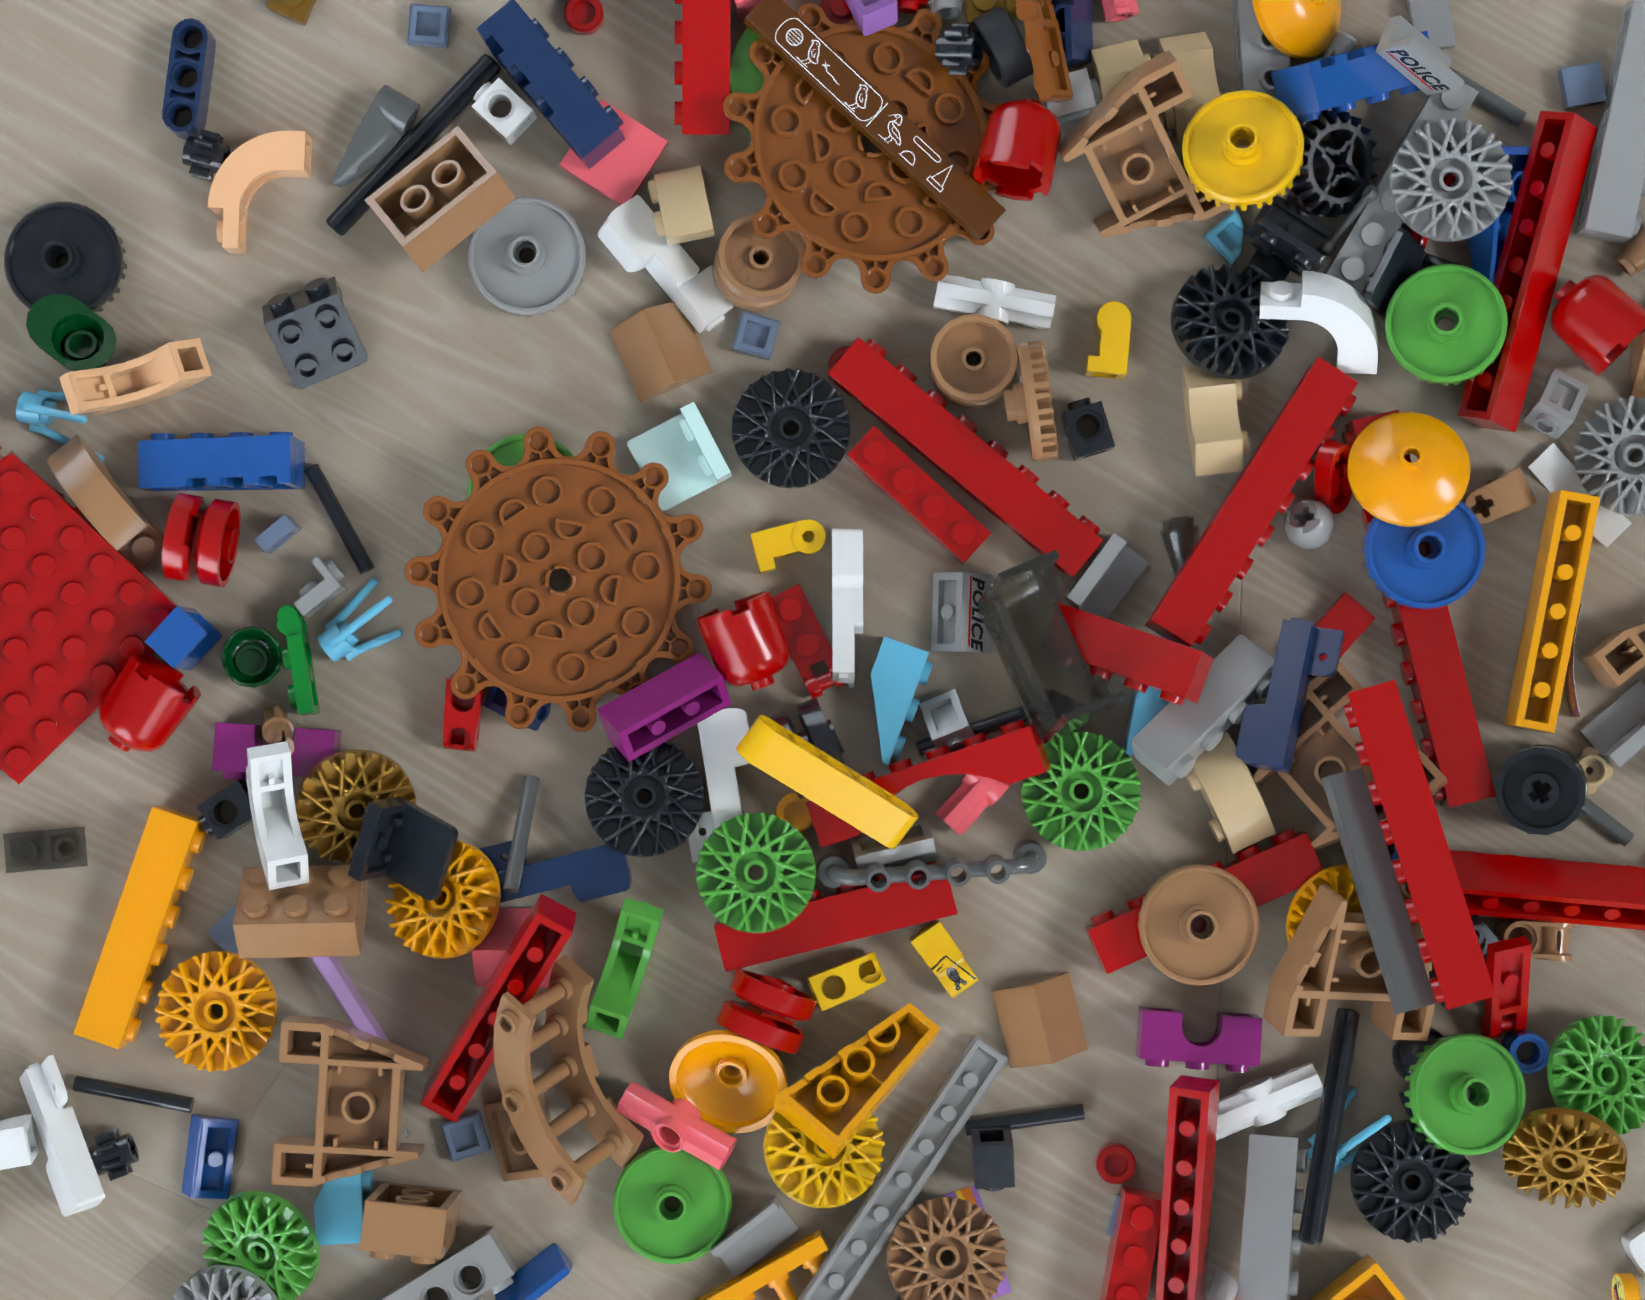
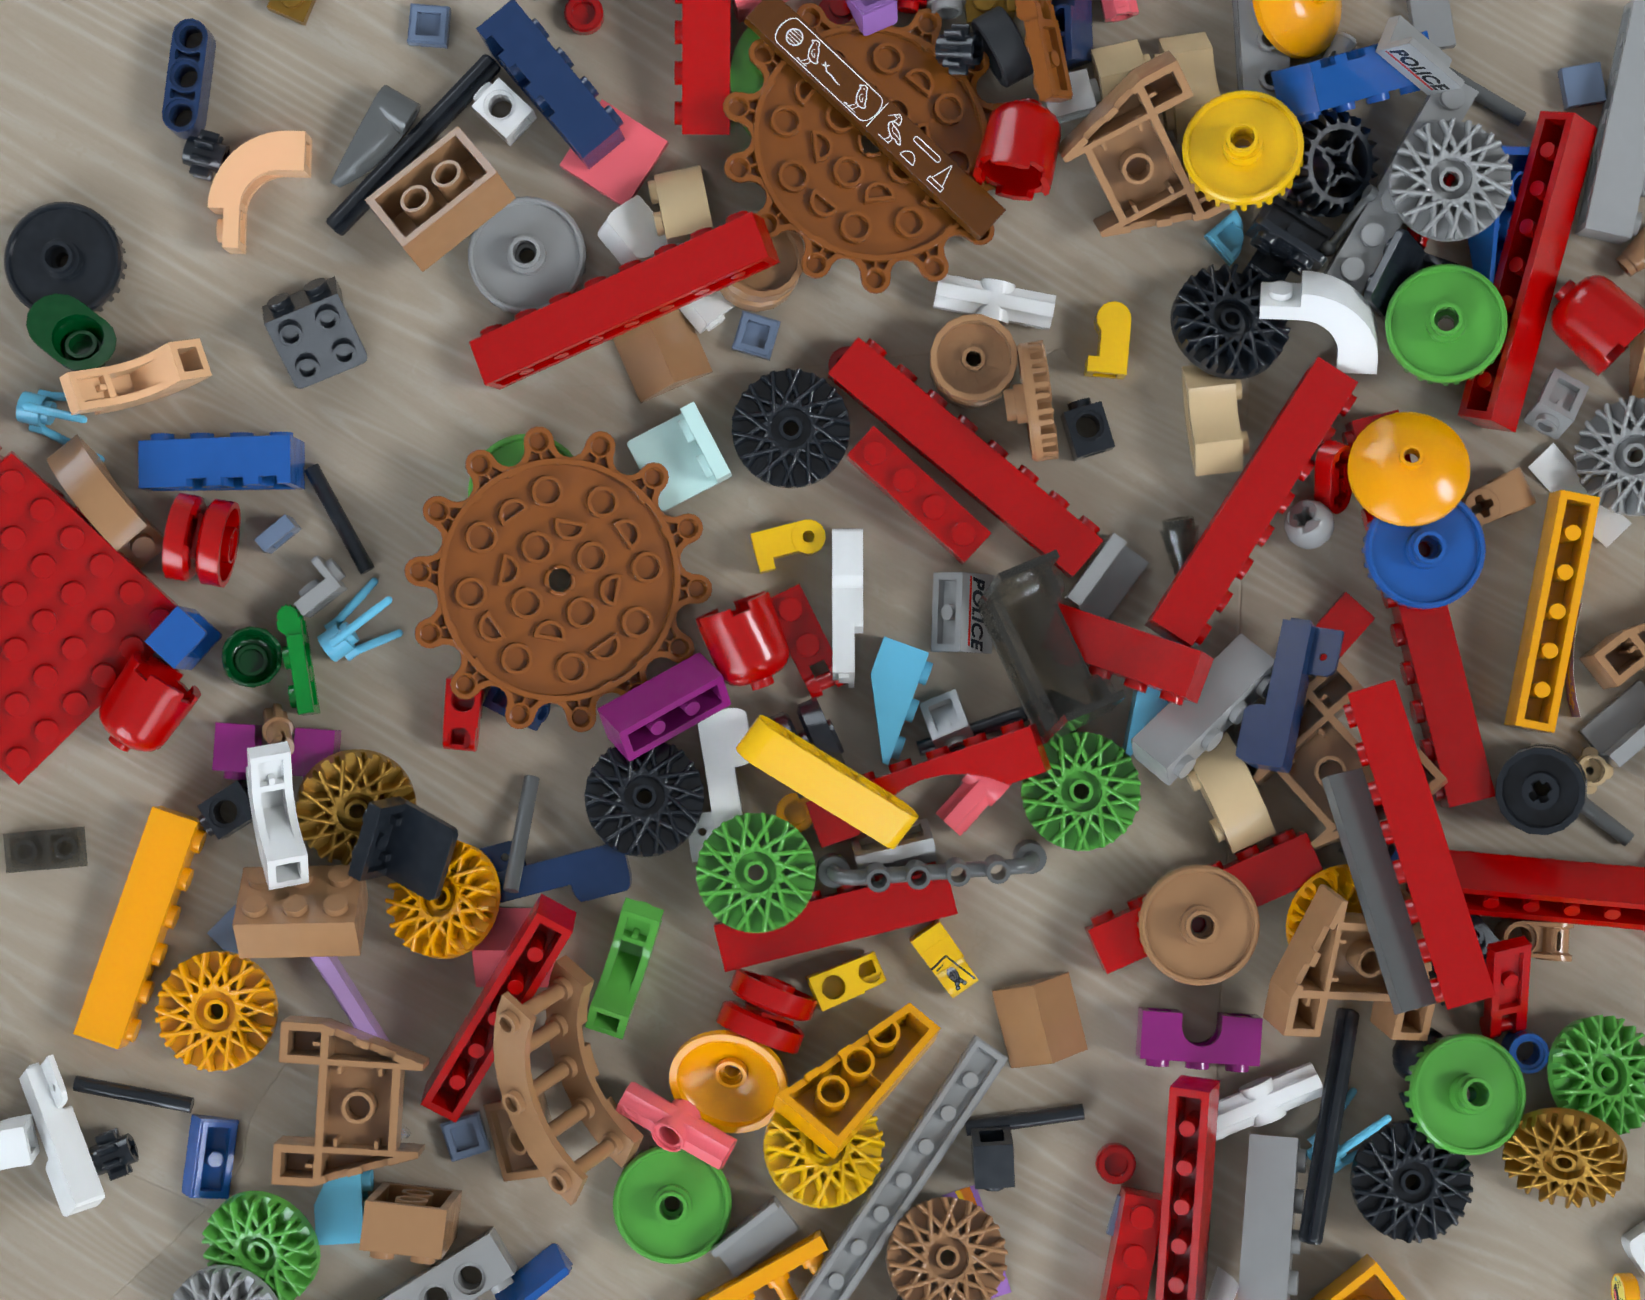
none -> red brick [469,210,780,390]

